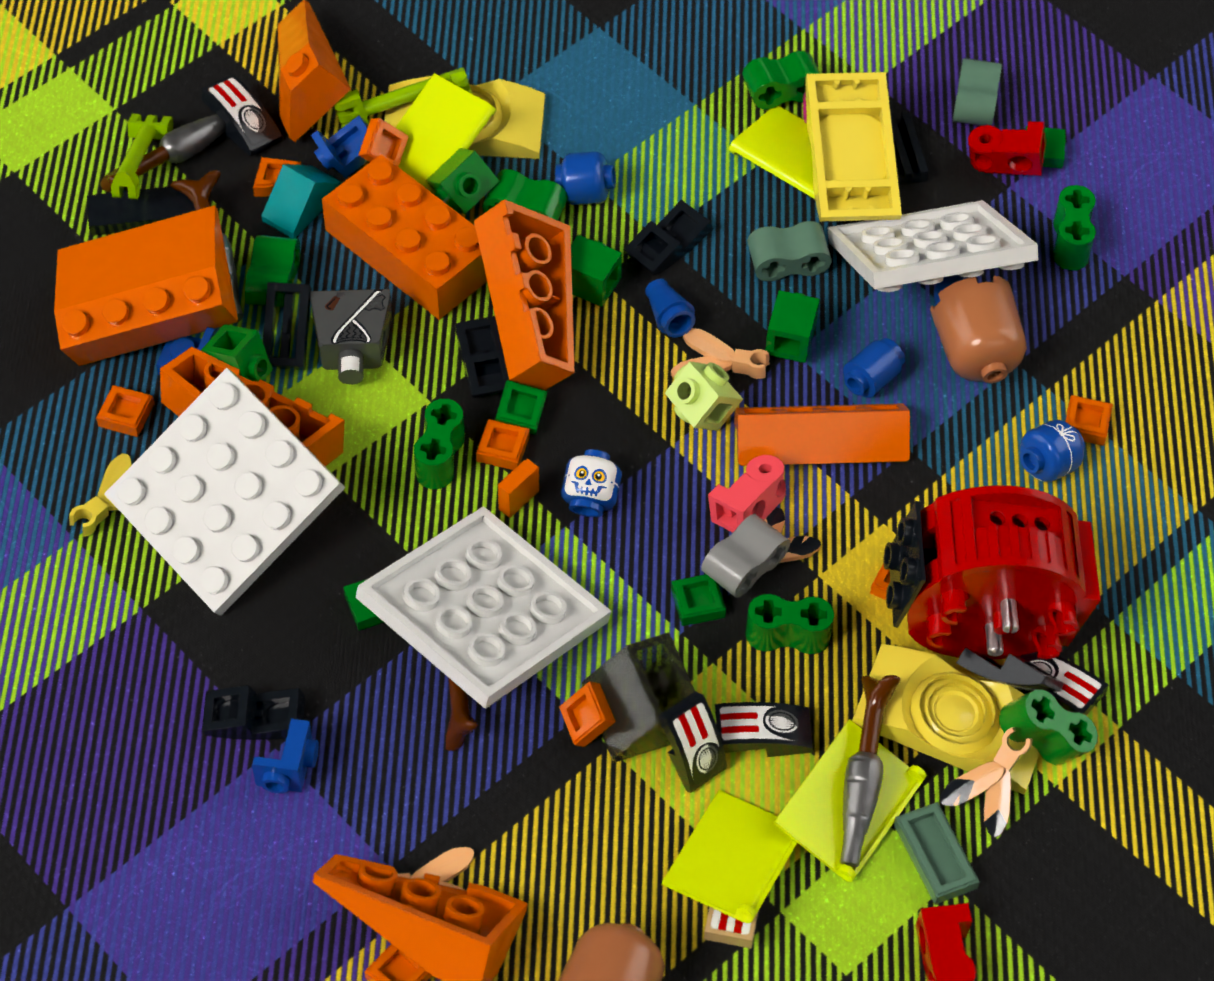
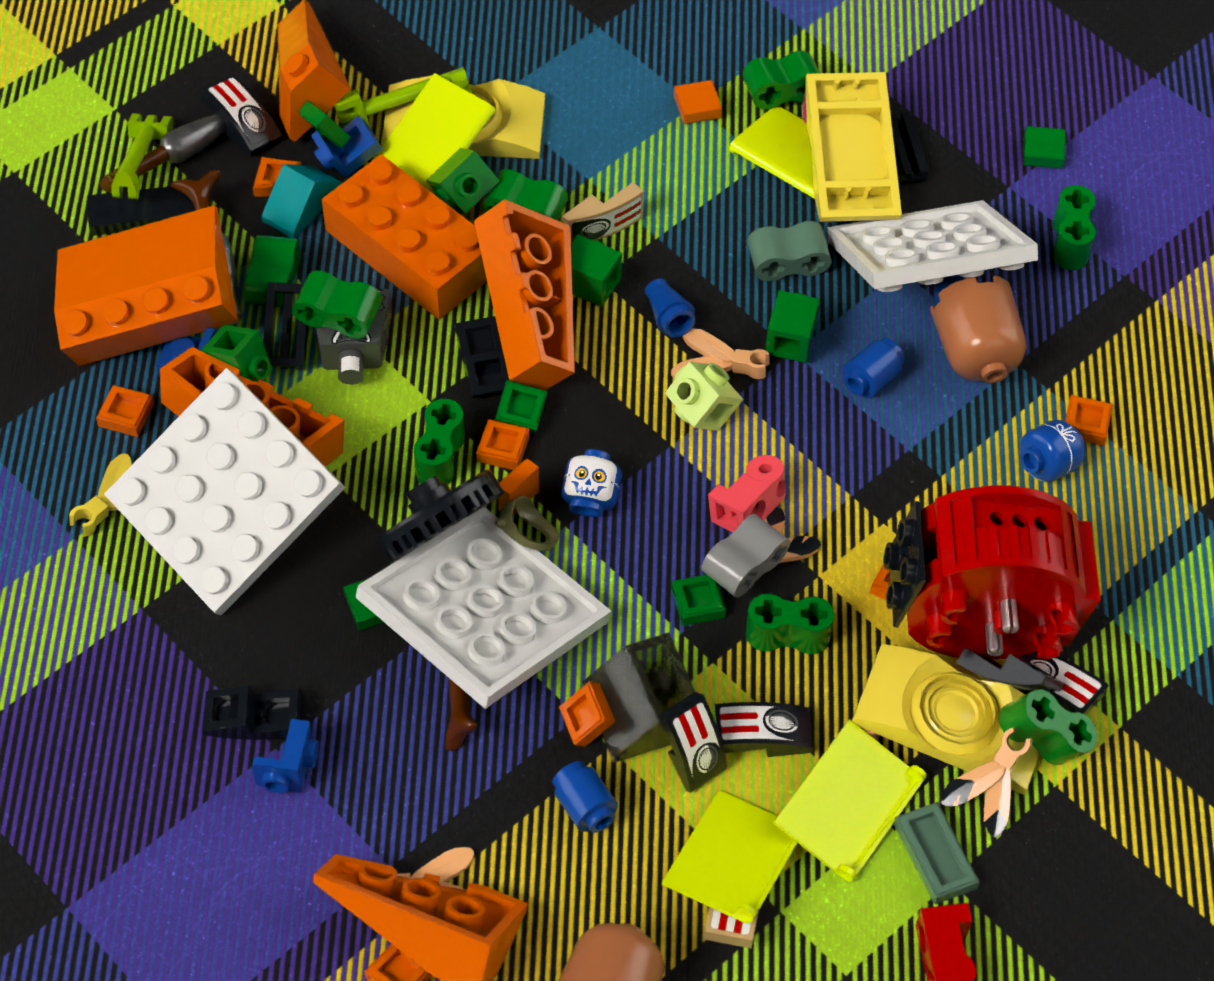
orange tile [358,118,409,167] -> none
blue head [555,151,616,205] -> none
black slope [623,200,713,276] -> none
orange panel [734,403,910,466] -> none
flat silver piece [840,675,901,867] -> none
sand green axle [952,58,1002,126] -> none
red leg [968,121,1046,176] -> none
none -> green axle [292,270,383,339]
none -> green tile [299,100,351,148]
none -> black wheel [377,469,504,563]
none -> olive piece [495,495,559,551]
none -> blue brick [552,761,618,833]
none -> slope [562,182,644,244]
none -> orange tile [674,80,722,124]

